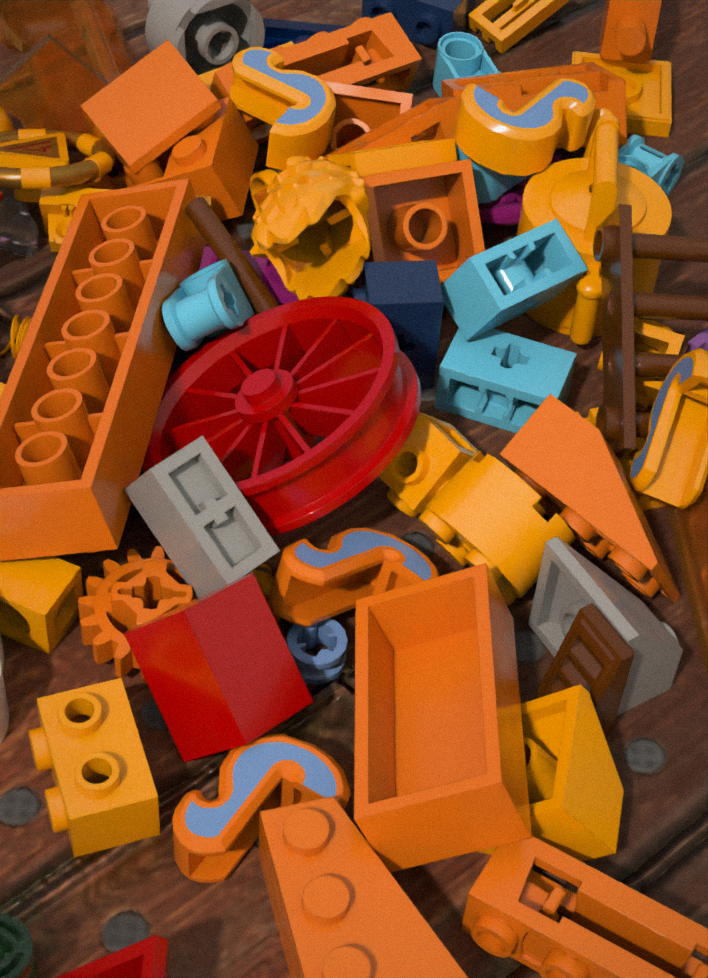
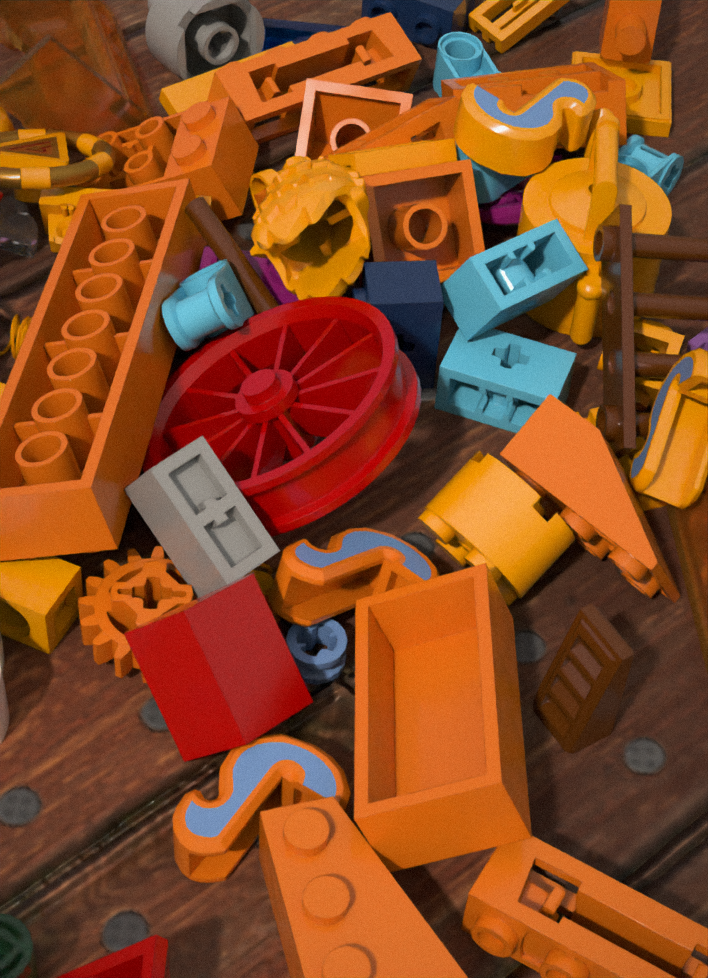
light orange brick [28,678,160,858] -> none
orange slope [80,40,222,174] -> none
light orange animal [230,47,336,171] -> none
light orange brick [379,412,484,518] -> none
light orange slope [477,684,624,862] -> none
light grey slope [528,537,683,716] -> none

